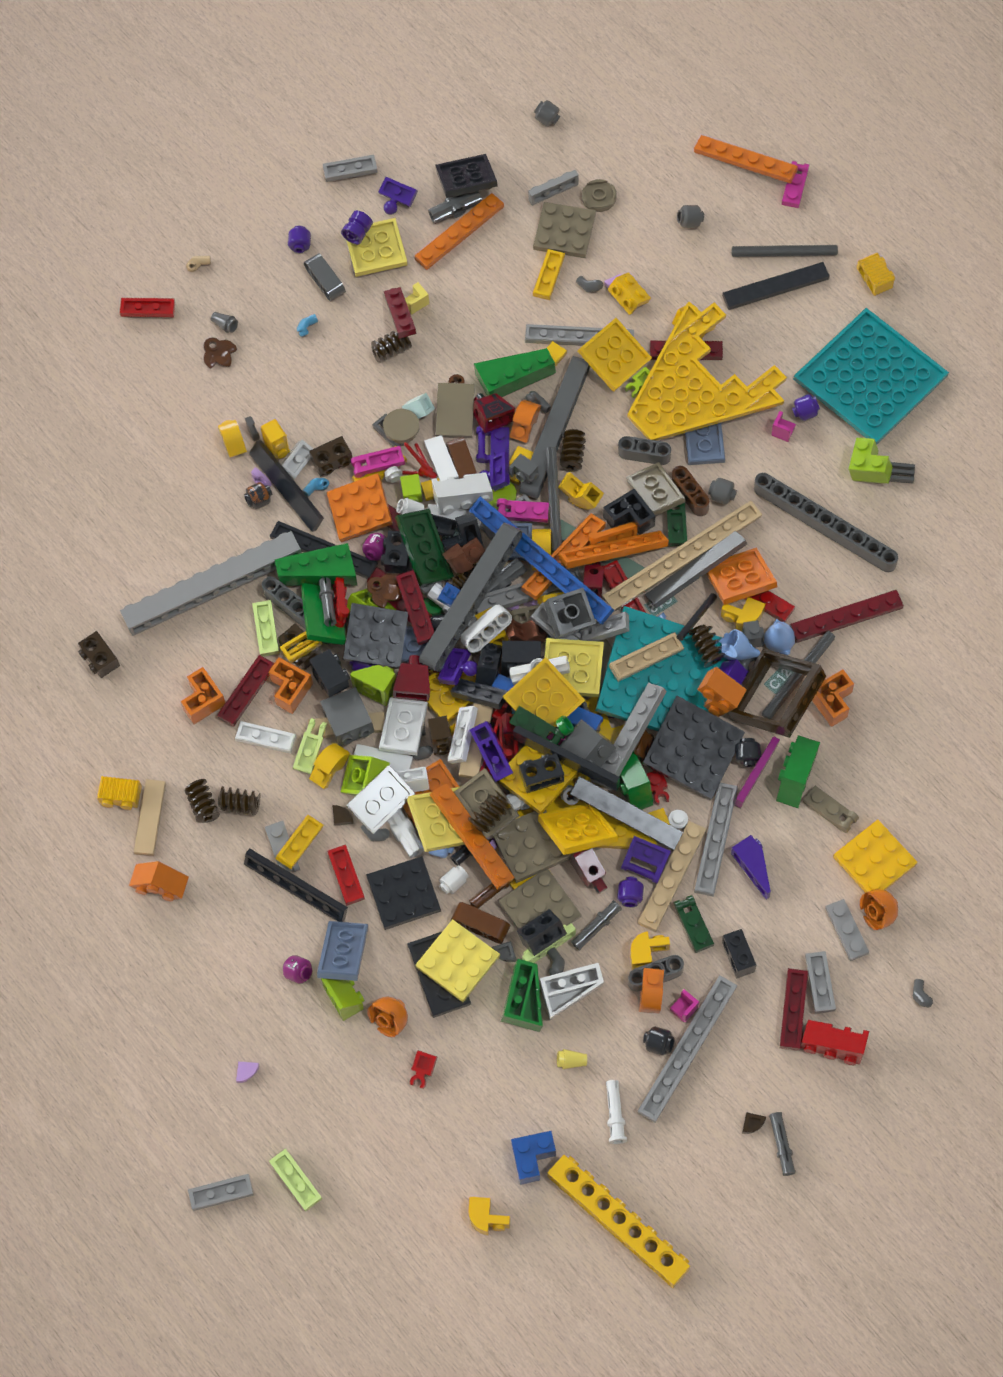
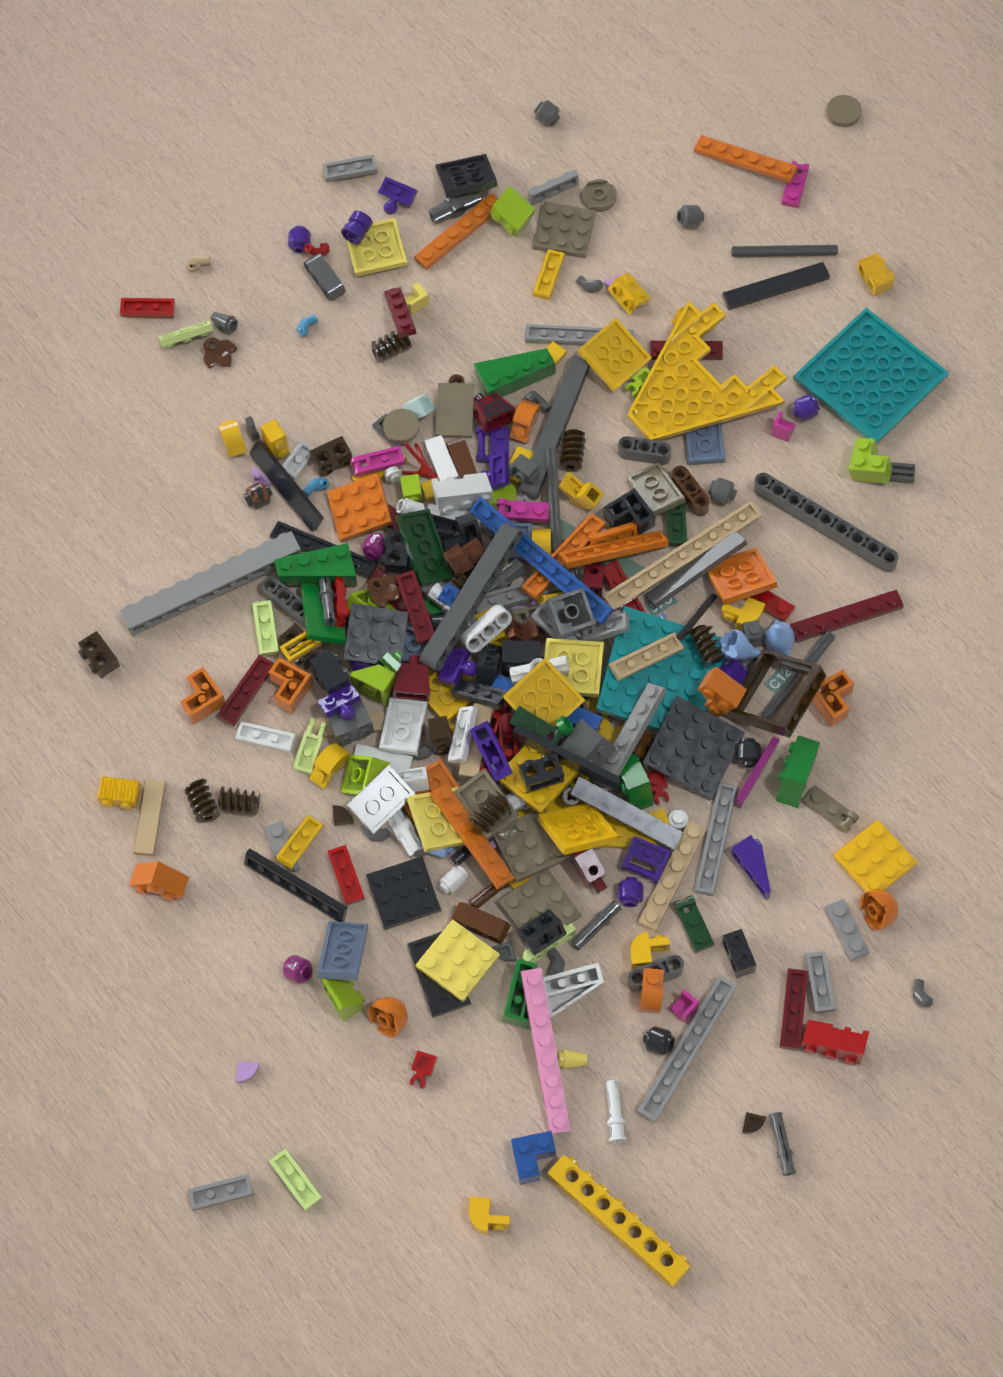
none -> yellowish green plate [158,320,214,348]
none -> red arm [304,243,330,256]
none -> dark purple plate [317,683,361,720]
none -> bright green tile [379,650,403,672]
none -> lime slope [490,185,535,237]
none -> bright pink plate [521,968,571,1134]
none -> dark tan tile [826,95,862,127]

